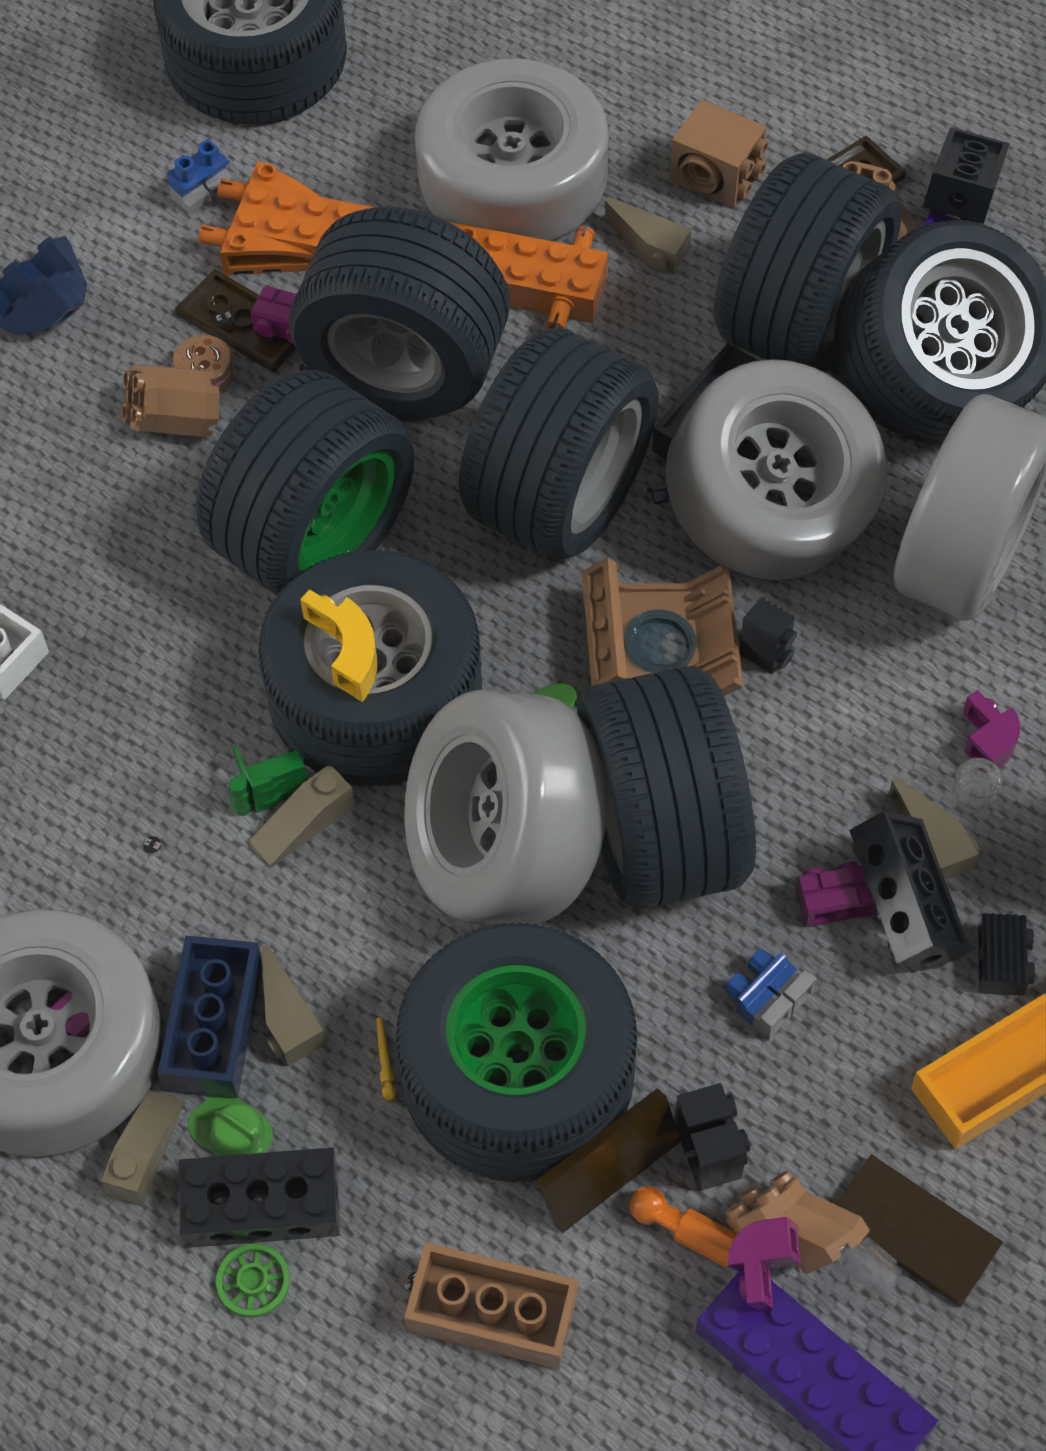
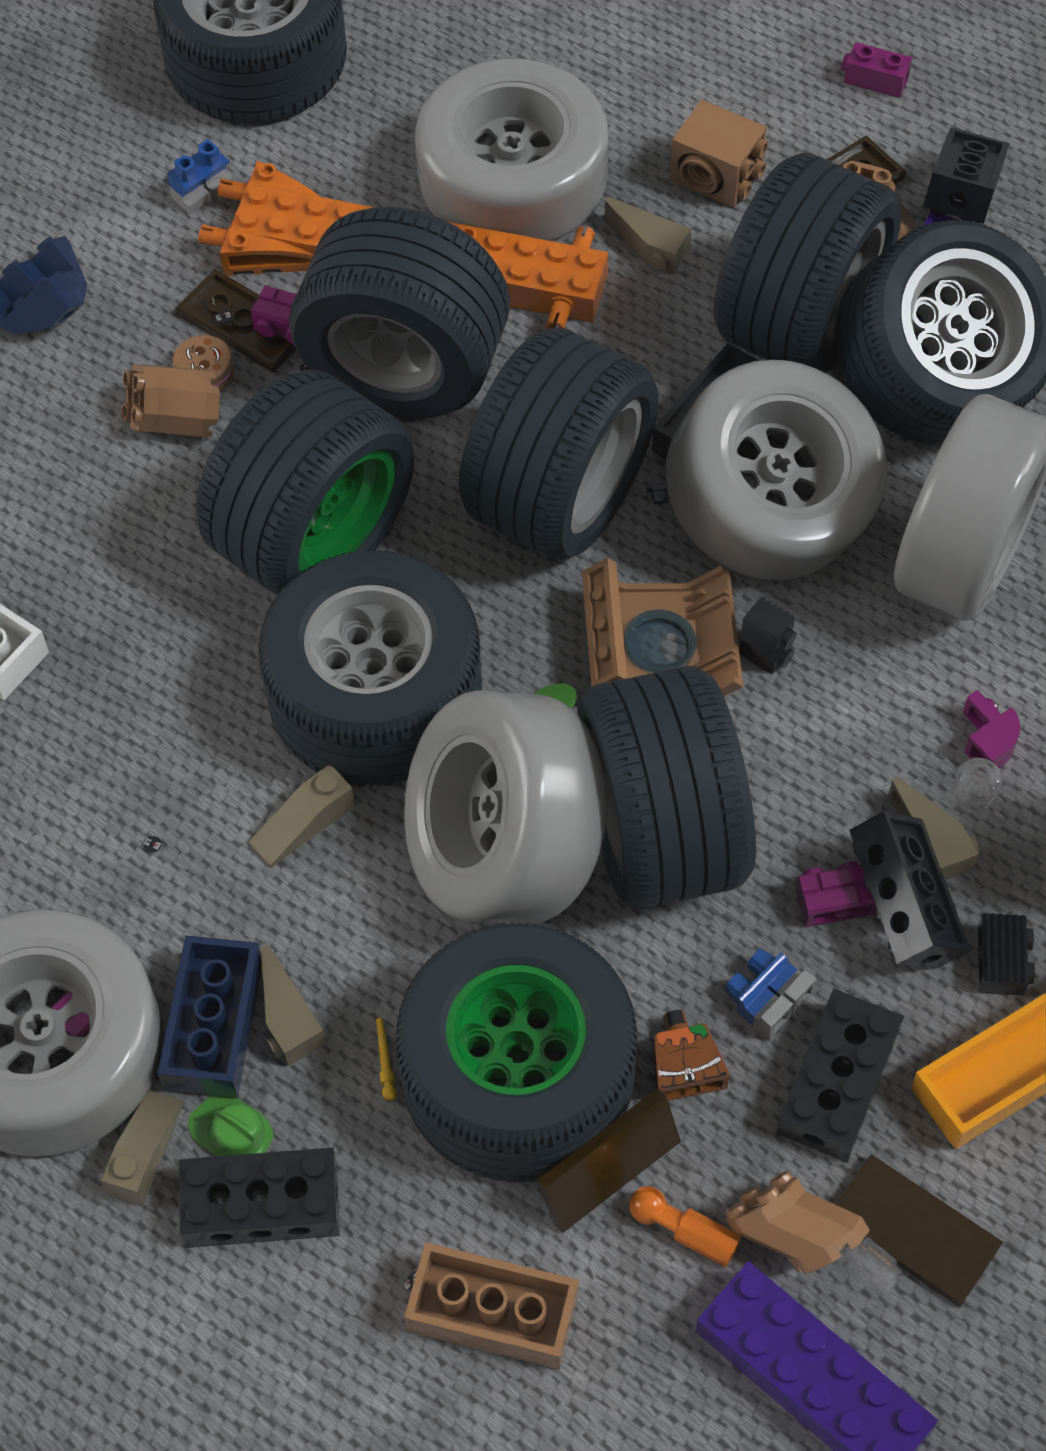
bright green wheel [216,1244,290,1318] -> none
green piece [229,746,307,816] -> none
yellow arch [300,589,377,702] -> none
black piece [674,1083,750,1192] -> none
magenta brick [728,1217,801,1310] -> none
none -> dark orange torso [653,1010,729,1101]
none -> black brick [776,988,904,1163]
none -> magenta brick [841,42,913,98]

